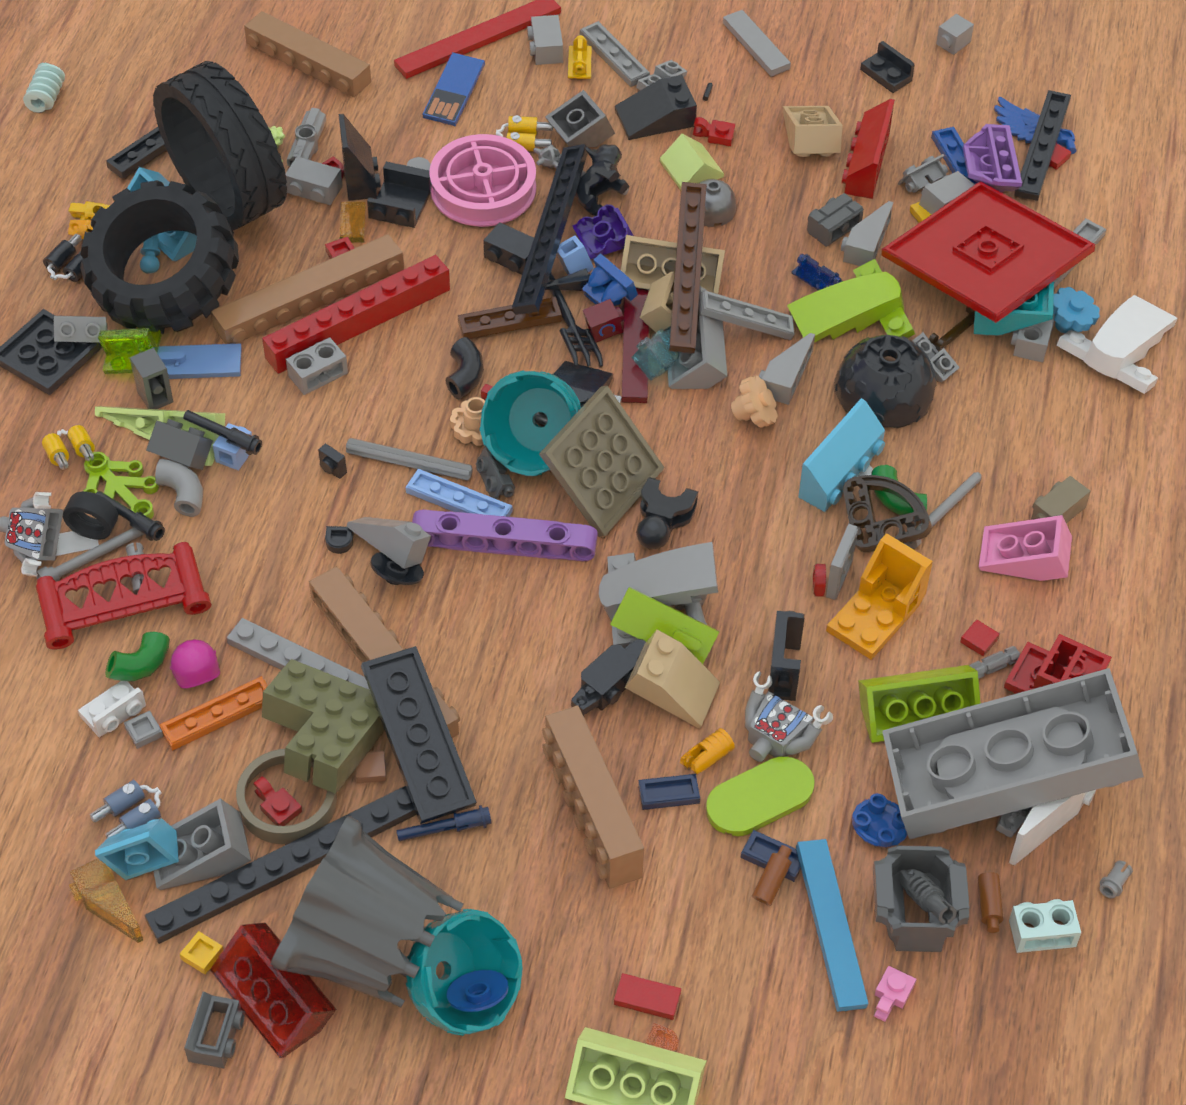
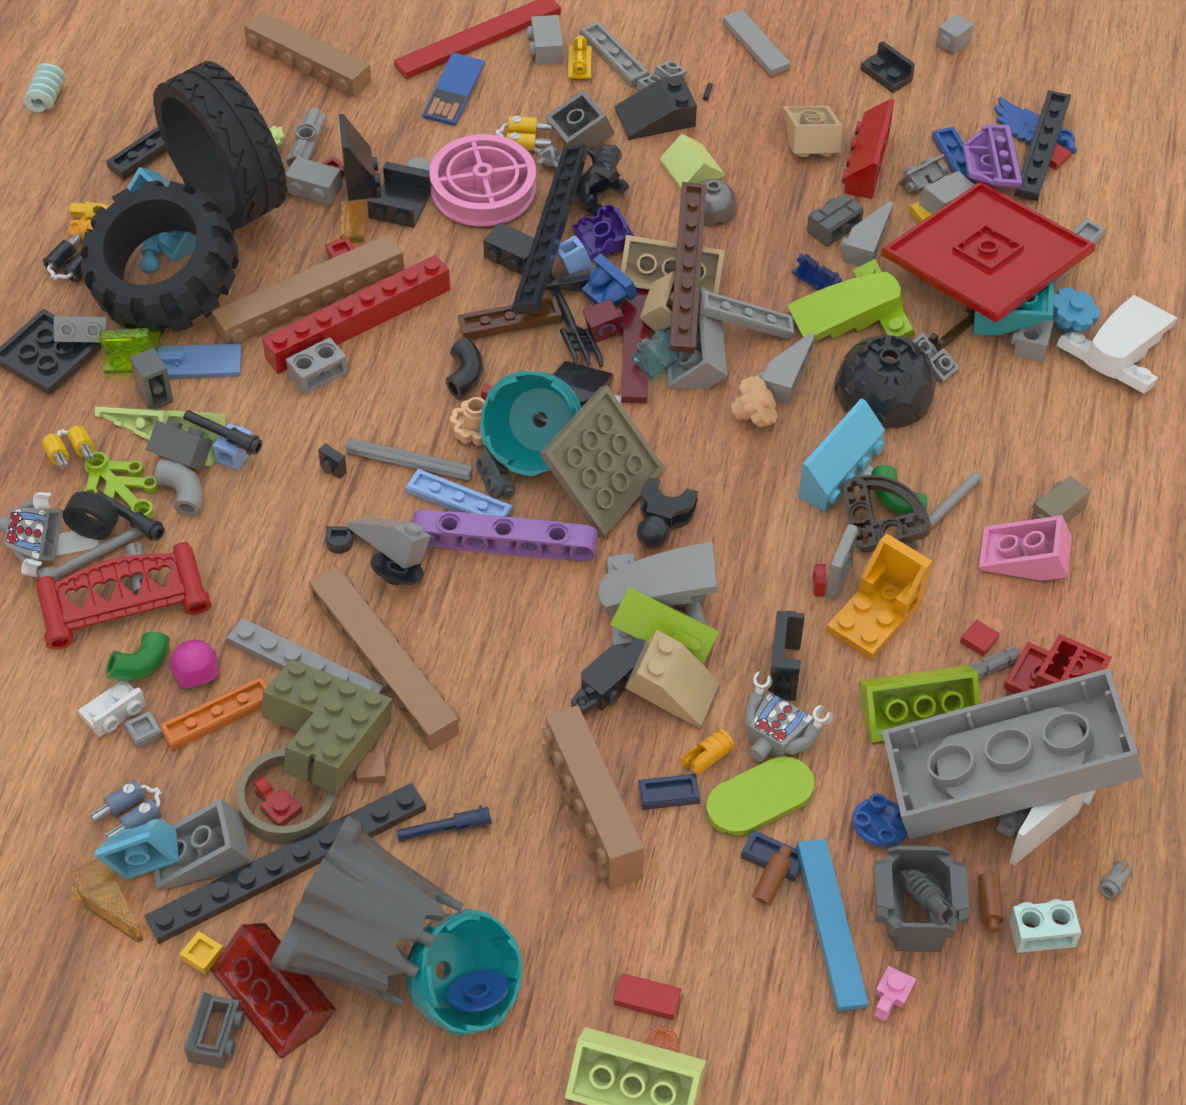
black plate [361,646,477,824] -> none
red plate [693,117,736,147] -> none

